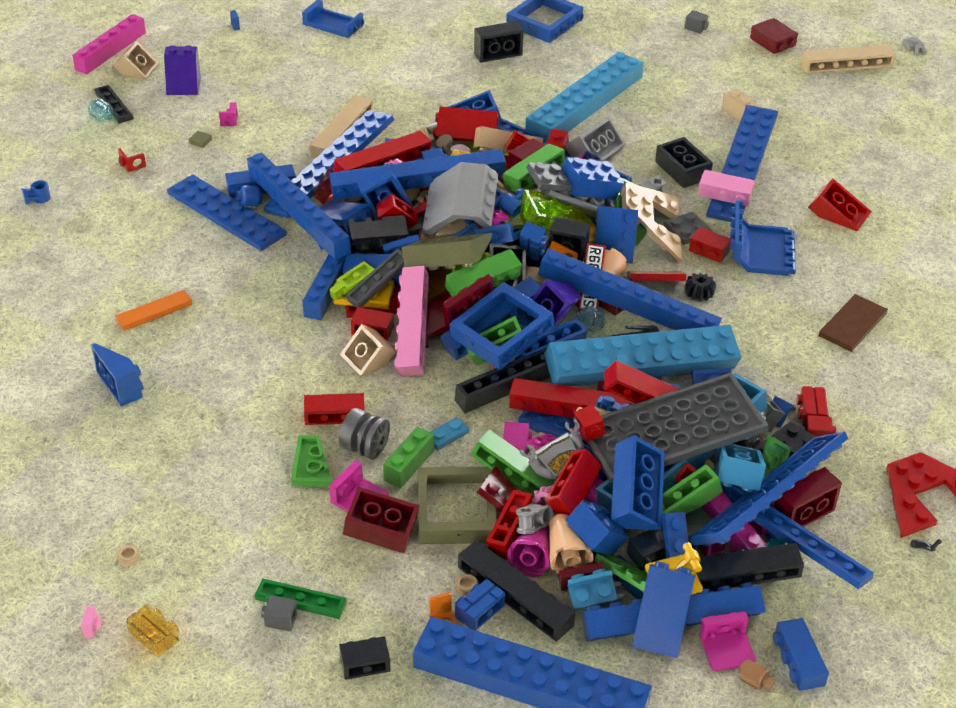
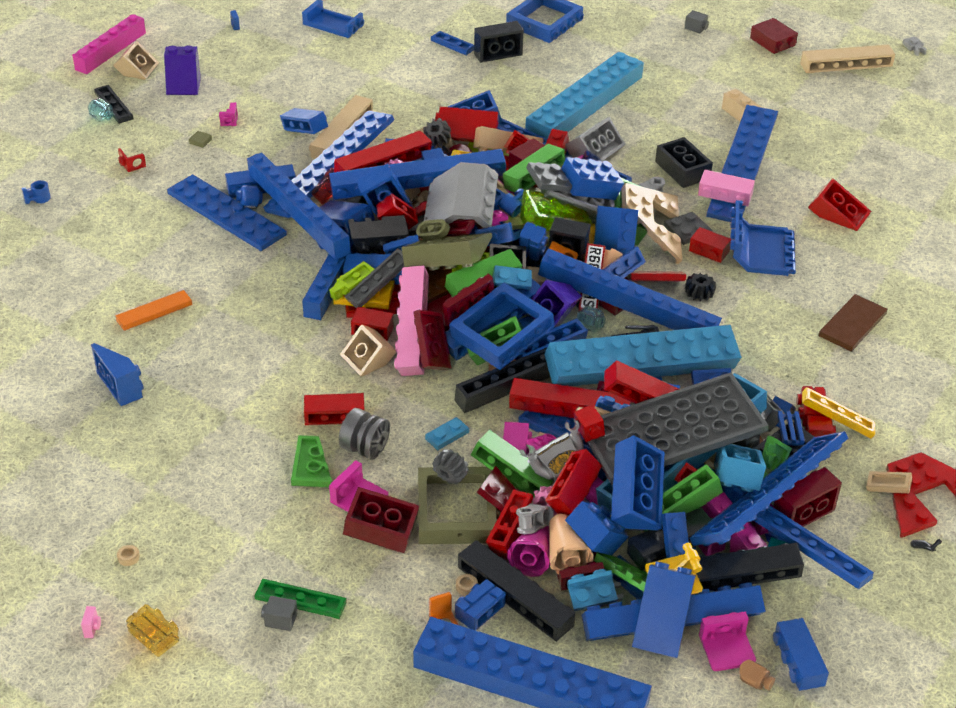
black brick [339,636,391,680] -> none
bright green brick [383,427,434,489] -> none
none -> blue brick [280,108,328,134]
none -> dark red plate [413,309,452,370]
none -> olive plate [416,219,450,240]
none -> dark grey gear [423,118,451,147]
none -> blue tile [431,31,474,56]
none -> dark grey gear [432,449,469,485]
none -> dark red tile [445,220,475,237]
none -> dark azure plate [493,265,532,290]
none -> blue plate [602,246,646,278]
none -> blue tile [777,411,805,445]
none -> yellow tile [802,387,875,439]
none -> tan tile [866,471,912,493]

